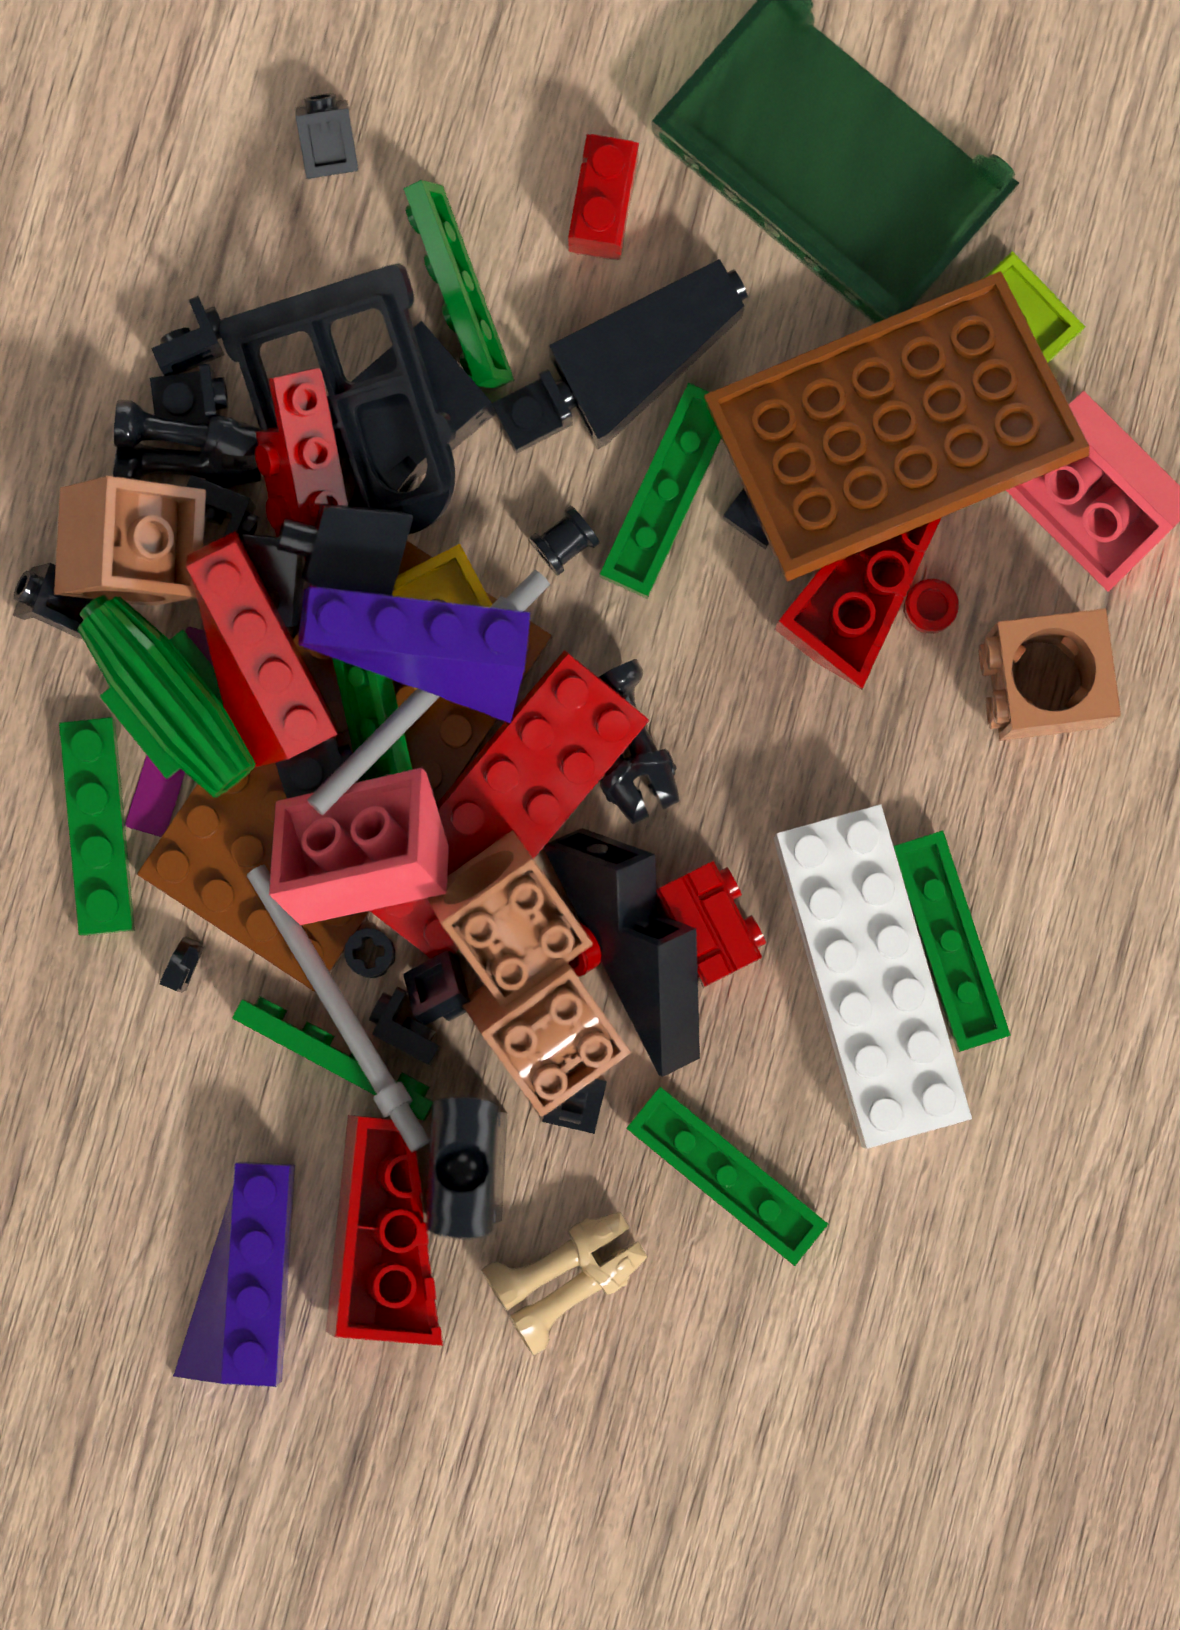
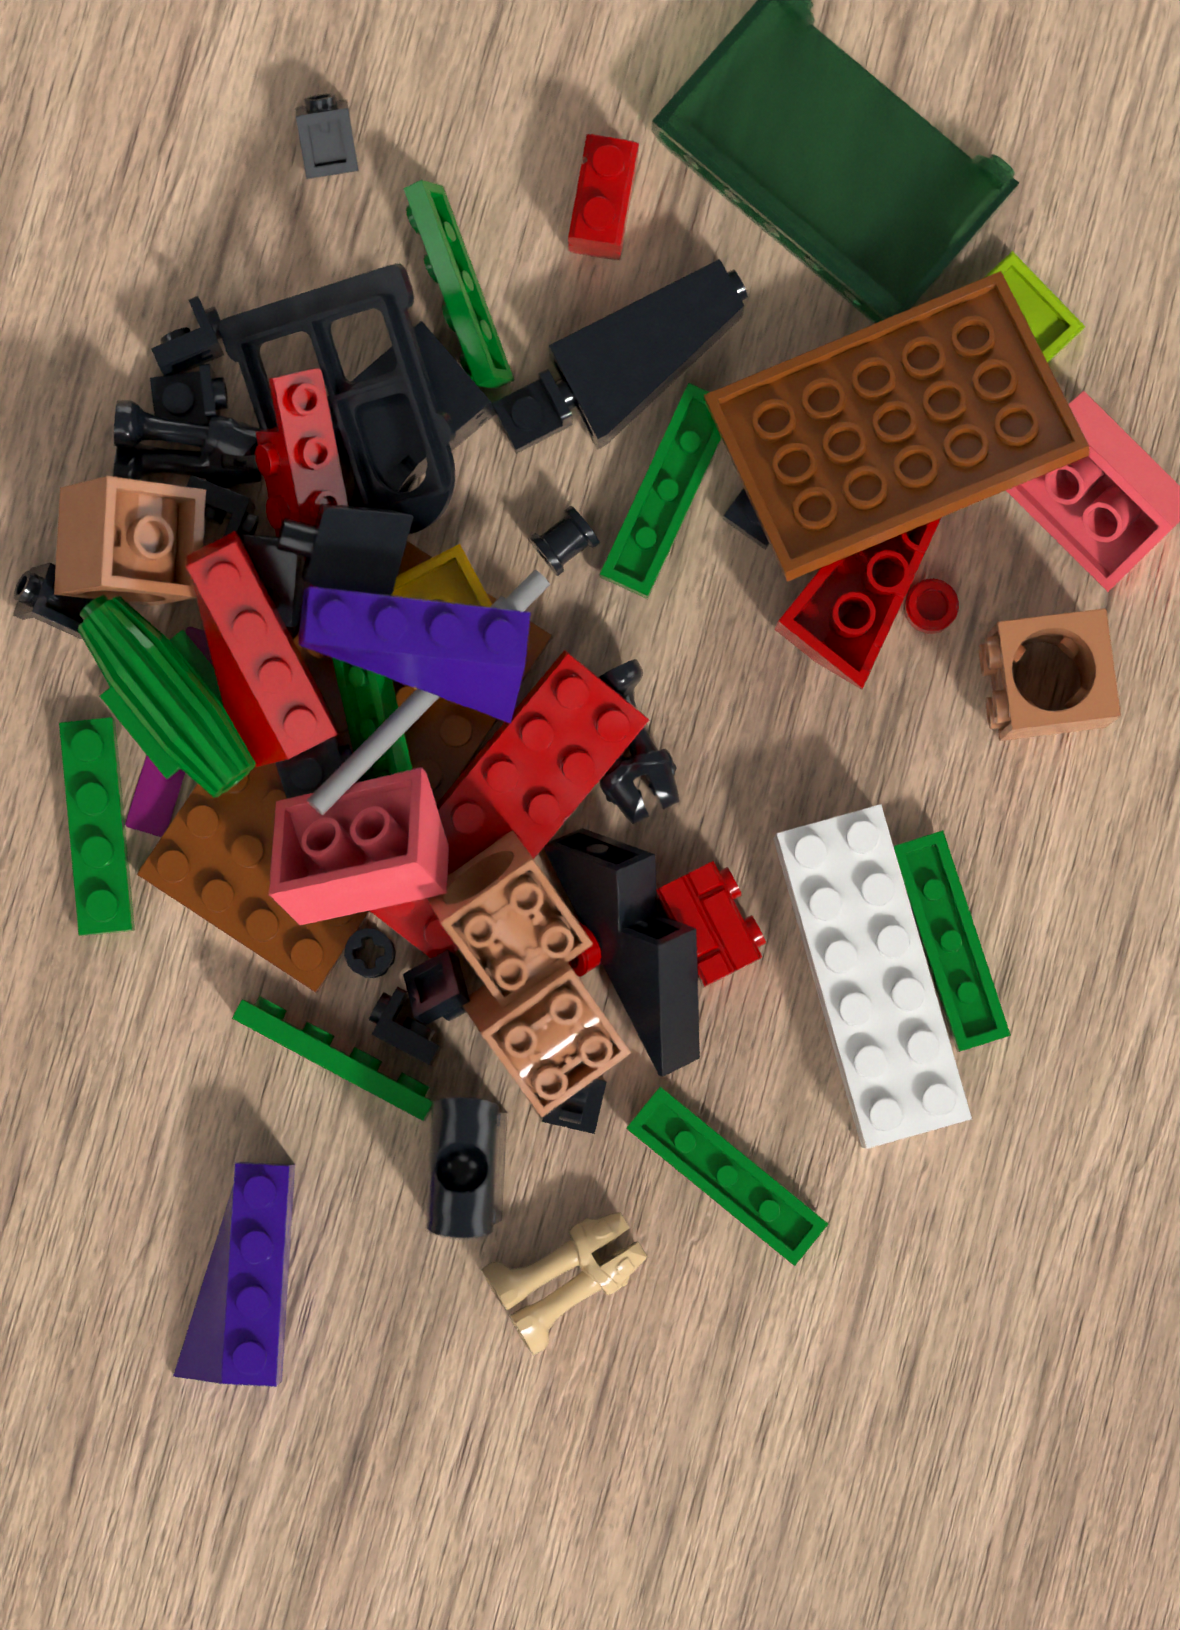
black tile [159,936,204,993] -> none
light grey bar [247,865,430,1152] -> none
red wedge [326,1115,443,1346] -> none

